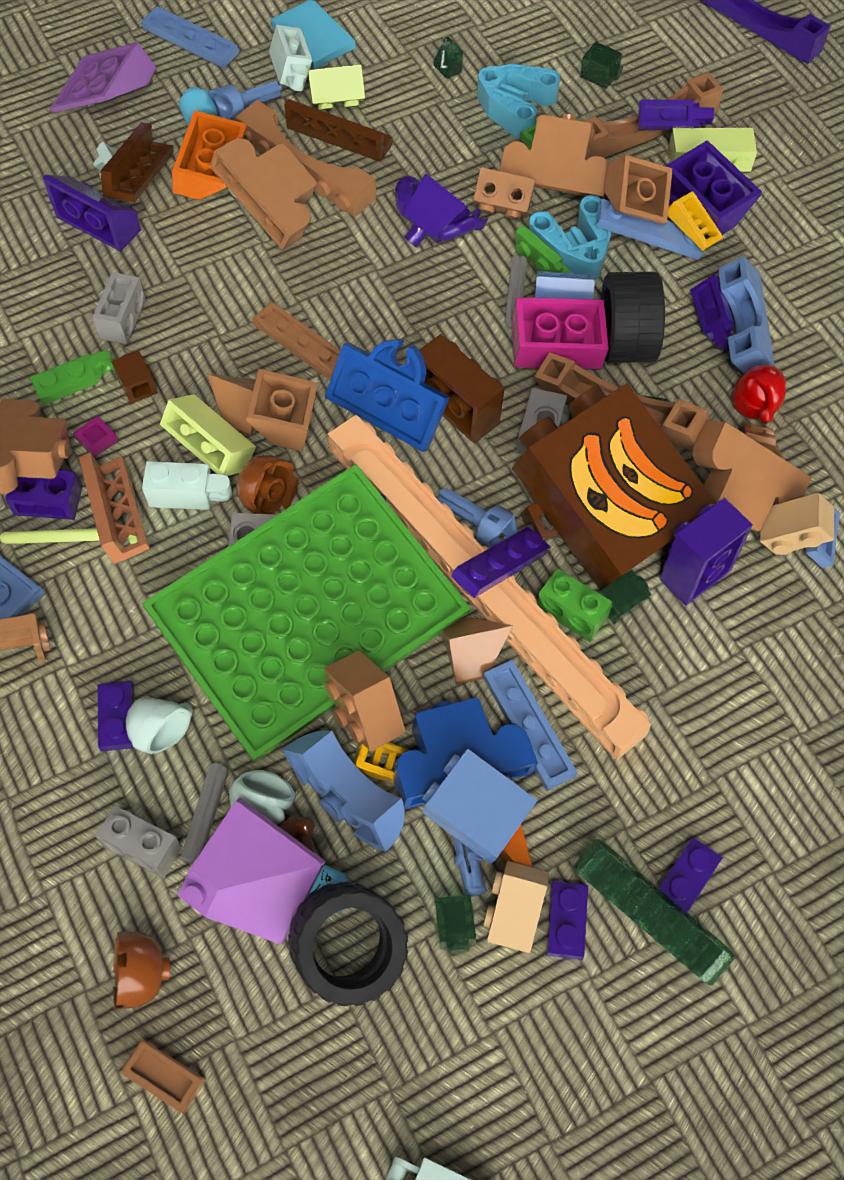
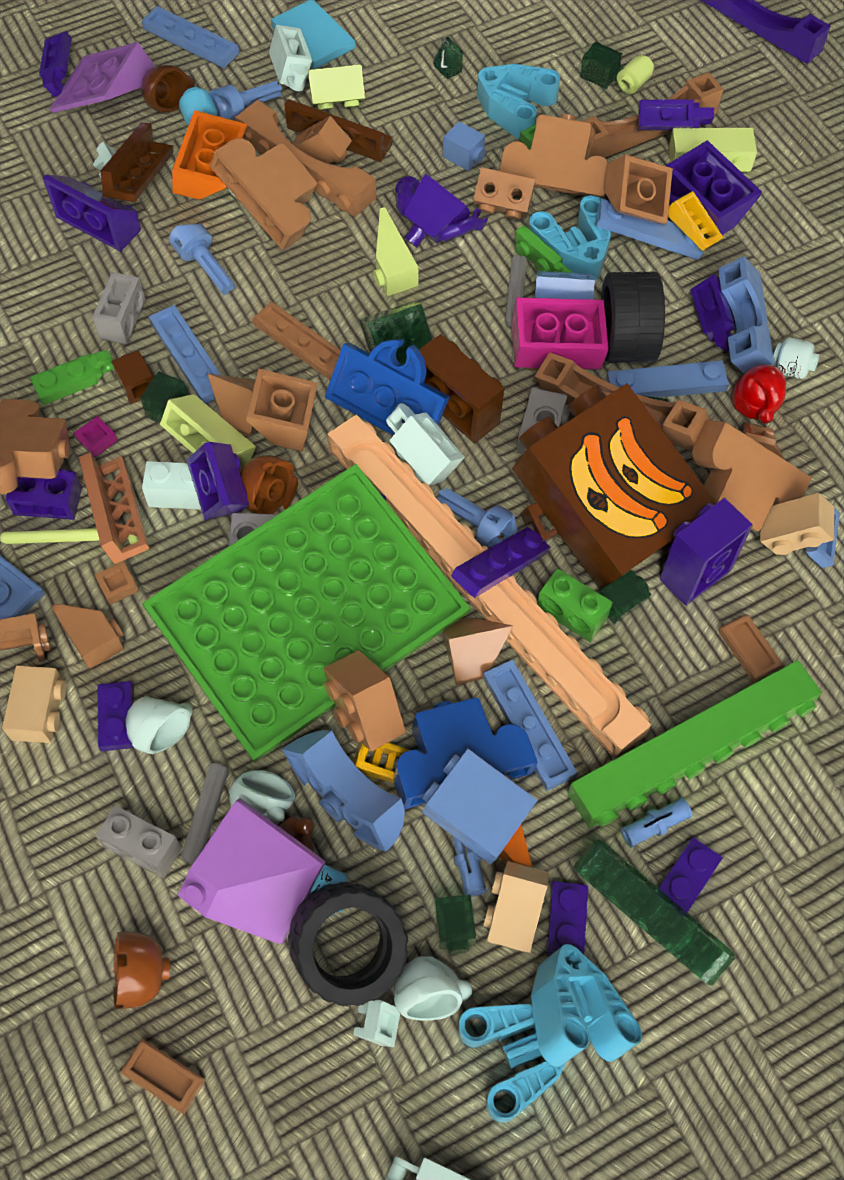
none -> tan brick [2,666,66,743]
none -> dark purple hinge [39,31,72,97]
none -> medium nougat slope [51,604,124,670]
none -> medium nougat plate [95,561,139,605]
none -> clear green brick [140,371,188,422]
none -> reddish brown piece [141,65,195,113]
none -> medium blue plate [149,305,221,404]
none -> medium blue piece [169,223,235,295]
none -> dark purple slope [186,442,249,520]
none -> medium nougat slope [292,116,352,164]
none -> light aqua tile [353,1000,400,1047]
none -> clear green slope [359,301,432,364]
none -> yellowish green slope [373,207,418,296]
none -> light aqua brick [386,403,465,486]
none -> light aqua piece [394,956,472,1020]
none -> medium blue brick [443,121,486,171]
none -> medium azure connector [458,1004,566,1123]
none -> medium azure connector [531,944,642,1067]
none -> bright green brick [568,660,822,829]
none -> medium blue plate [606,360,729,398]
none -> yellowish green brick [617,55,654,94]
none -> medium blue pin [621,797,692,848]
none -> medium nougat tile [719,614,785,684]
none -> light aqua head [773,337,819,379]

